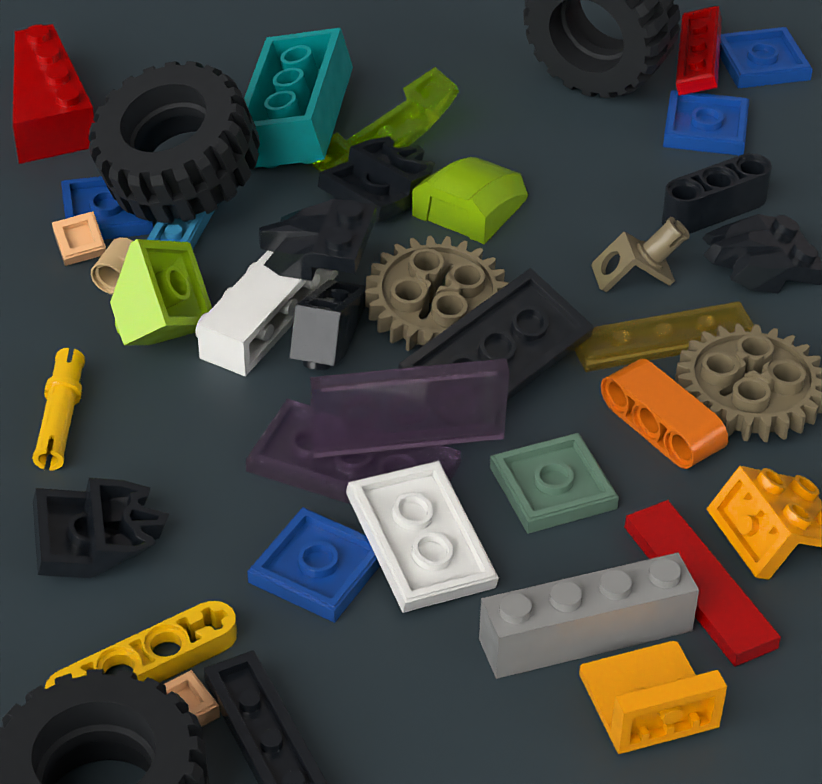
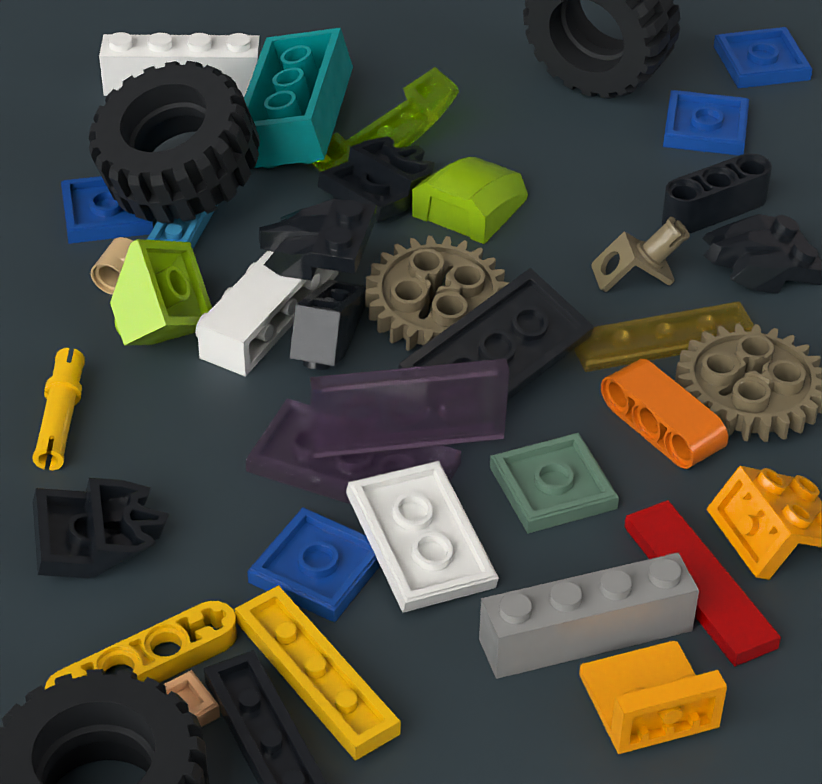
red wedge [13,24,95,164] -> none
light nougat tile [52,211,106,266] -> none
red tile [676,6,722,96] -> none
none -> white brick [99,32,260,97]
none -> yellow plate [235,585,401,761]

